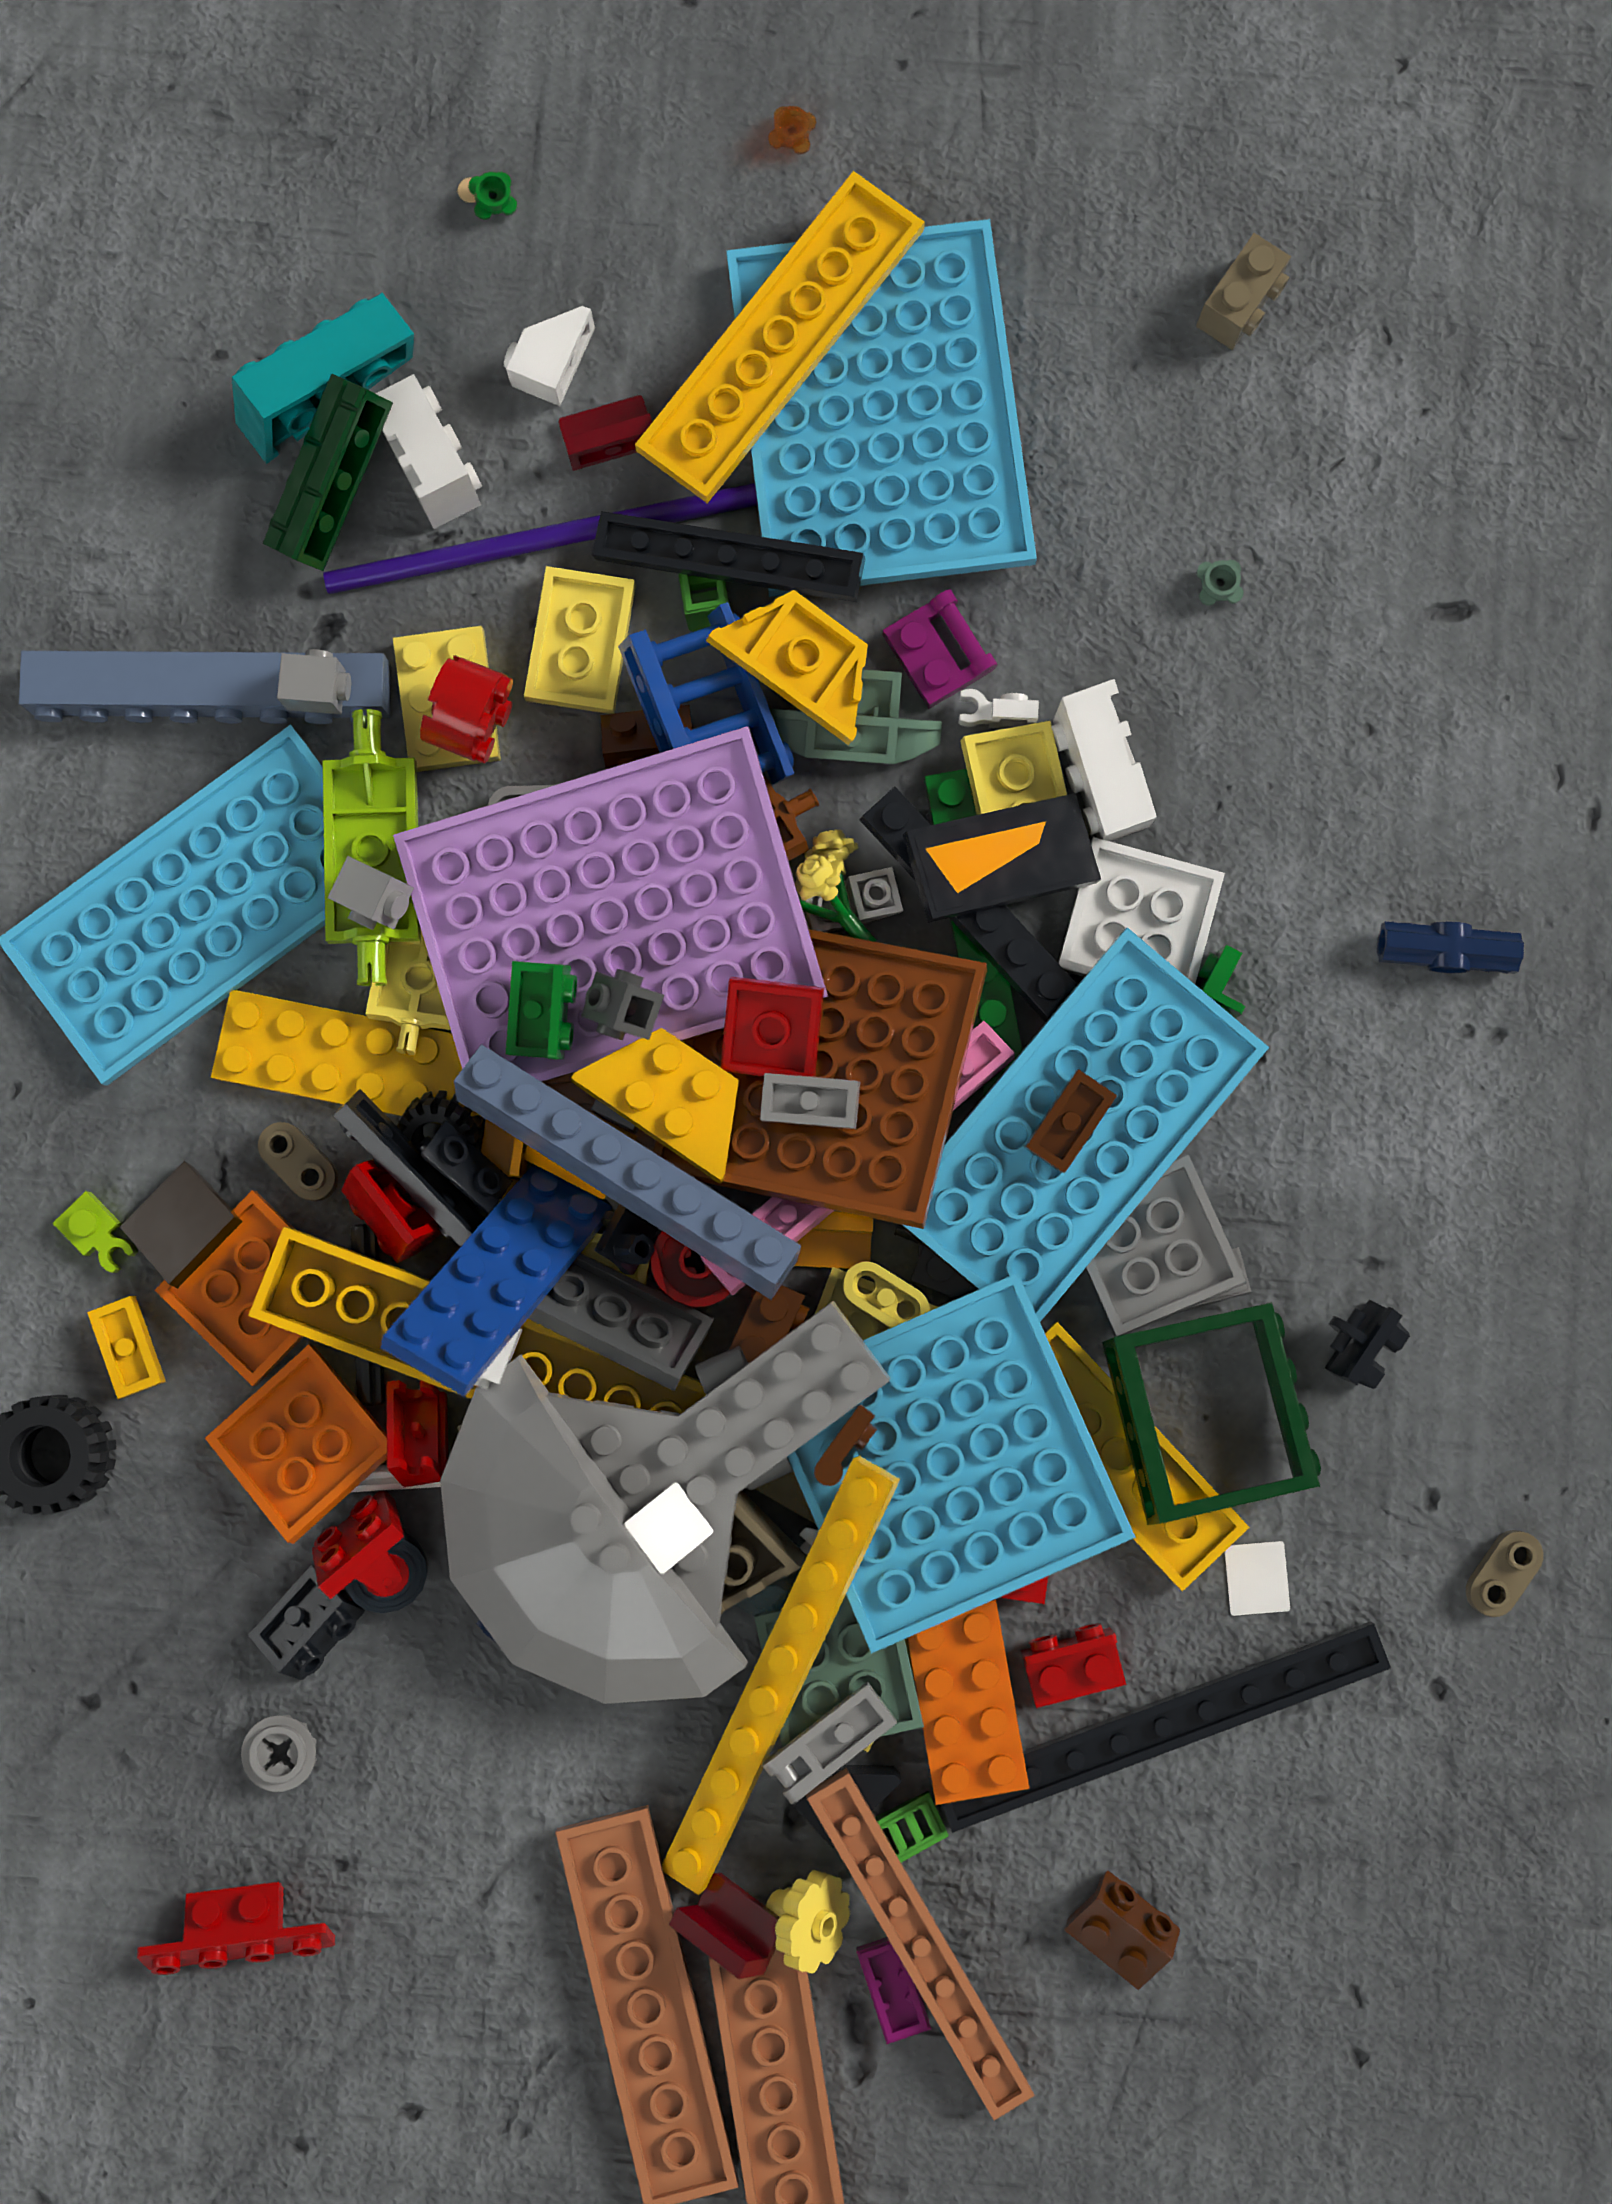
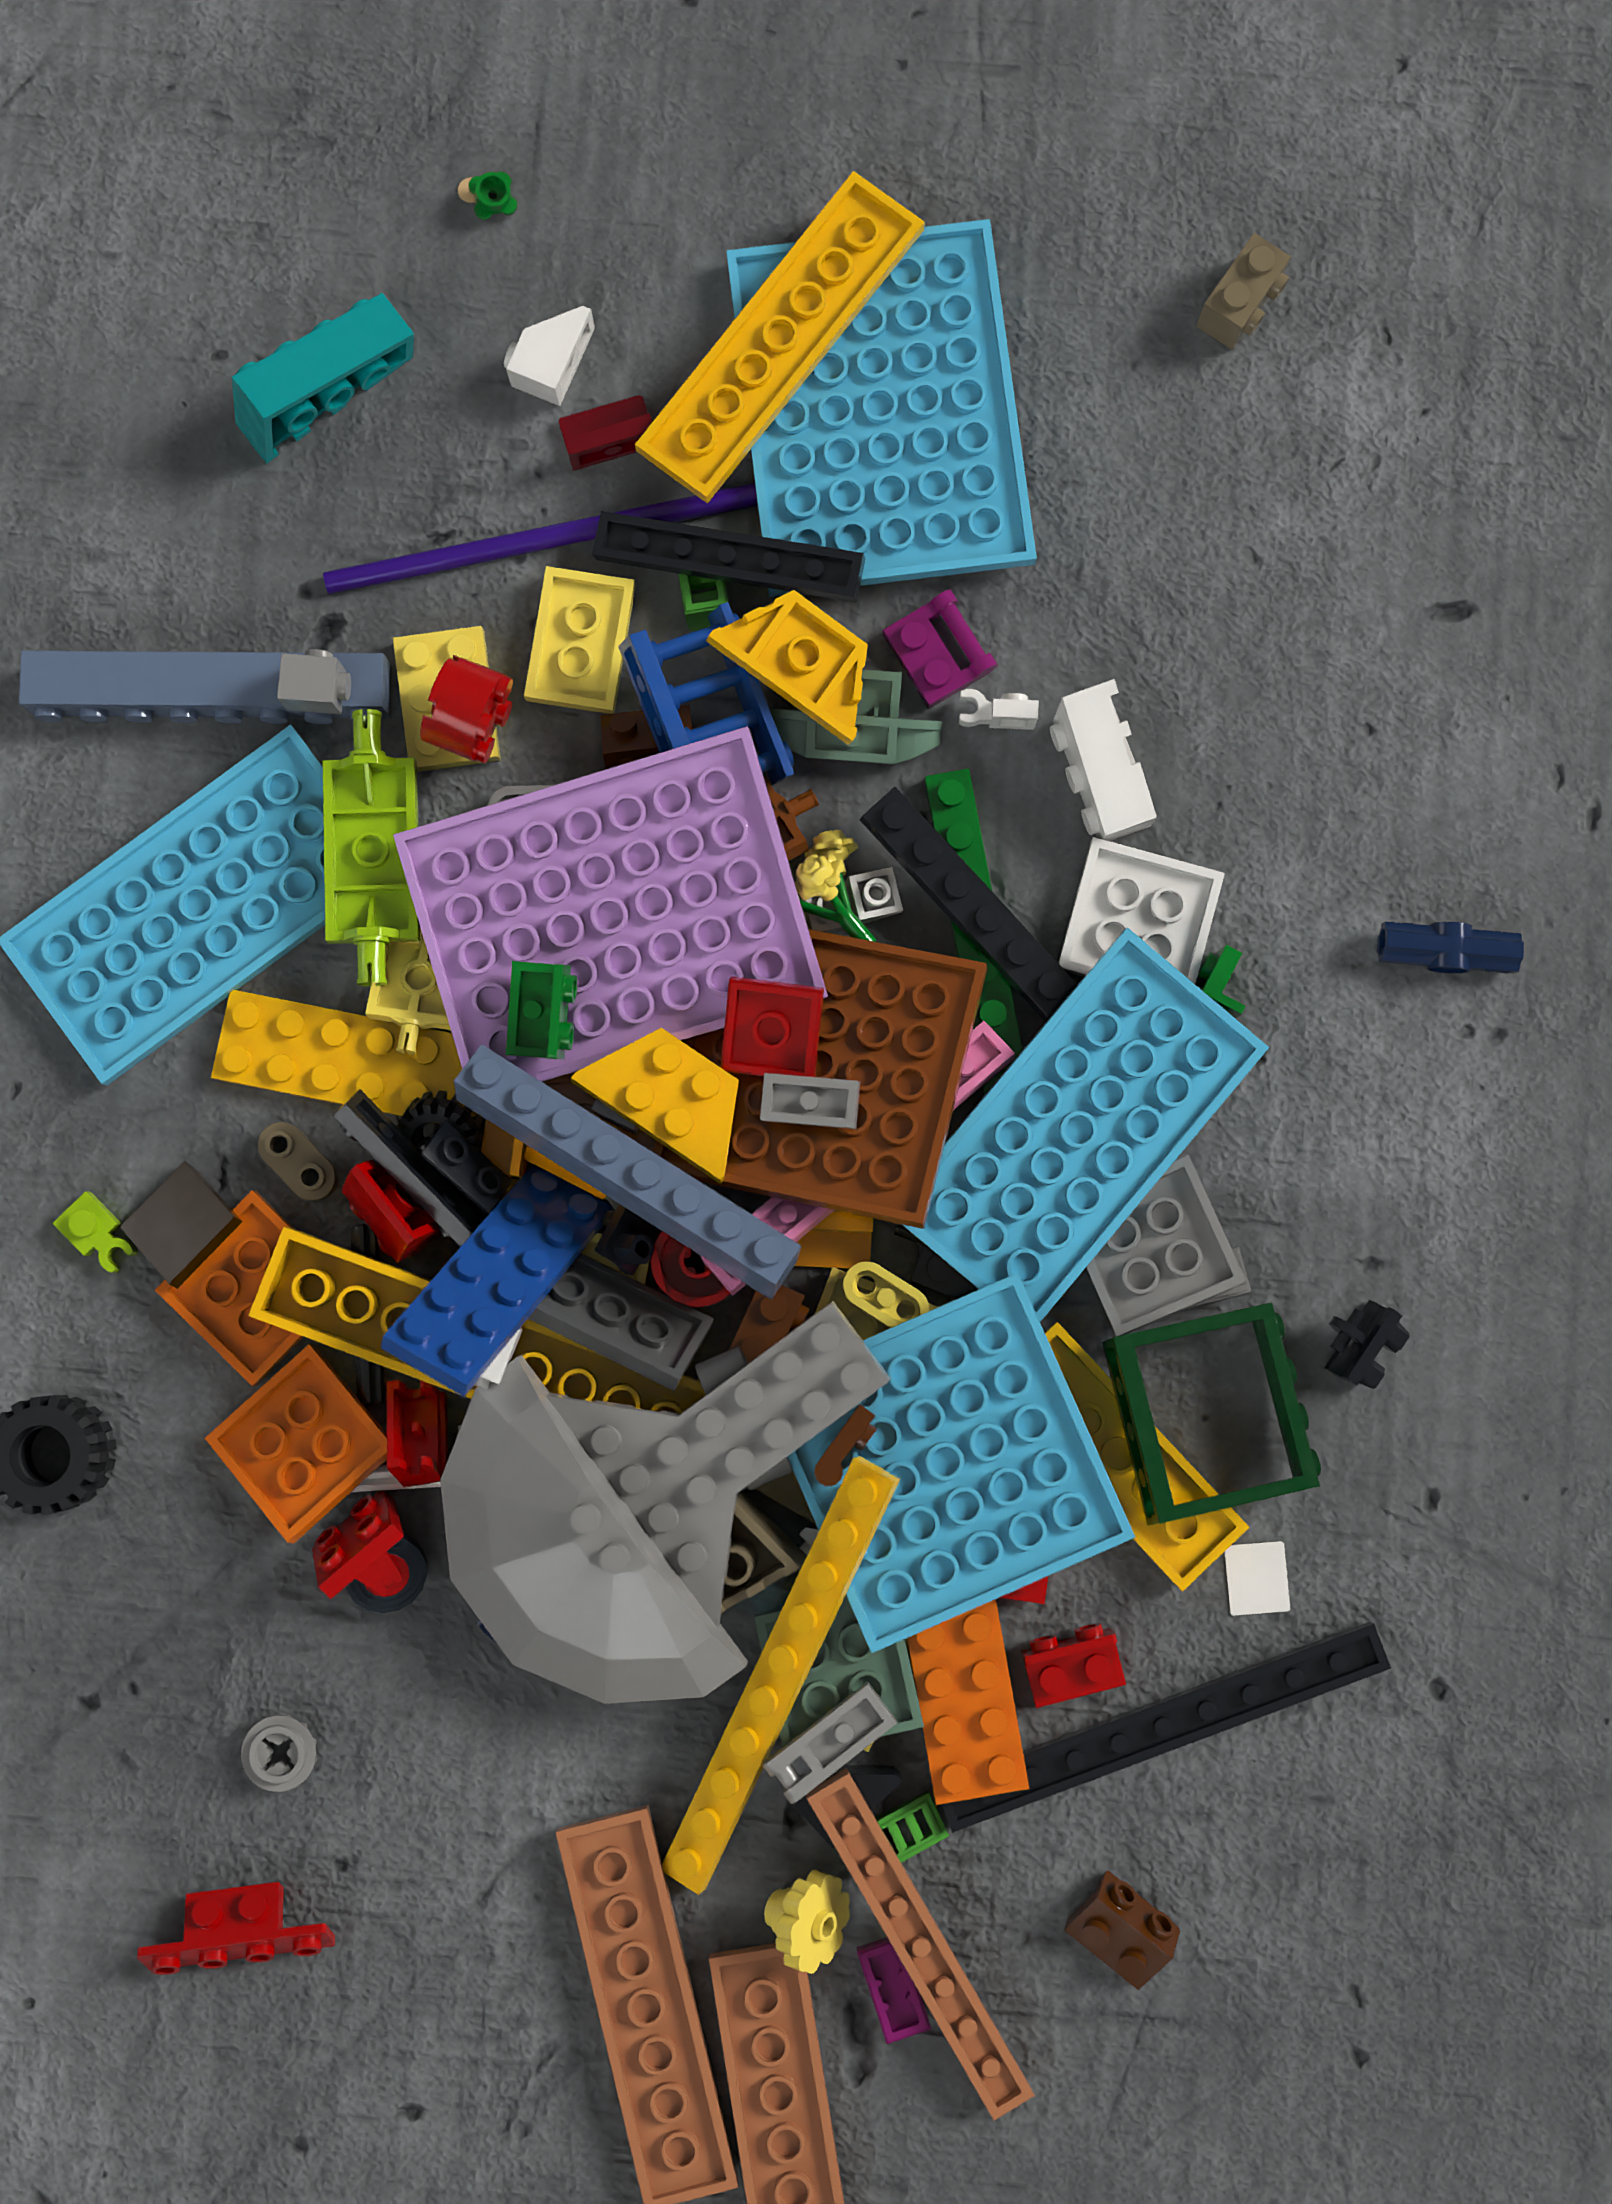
yellow plate [87,1296,166,1399] -> none
black bracket [248,1565,365,1680] -> none
dark green brick [262,374,393,572] -> none
light grey brick [328,856,414,930] -> none
white wedge [375,374,482,529] -> none
dark grey brick [581,969,664,1040] -> none
white sticker [625,1483,713,1574] -> none
dark red panel [669,1872,780,1979] -> none
clear orange plate [768,106,816,155] -> none
black tile [902,793,1101,923] -> none
light yellow plate [960,721,1067,815] -> none
reddish brown plate [1024,1069,1117,1174] -> none
sand green plate [1197,560,1244,606] -> none
dark tan plate [1466,1530,1543,1617] -> none

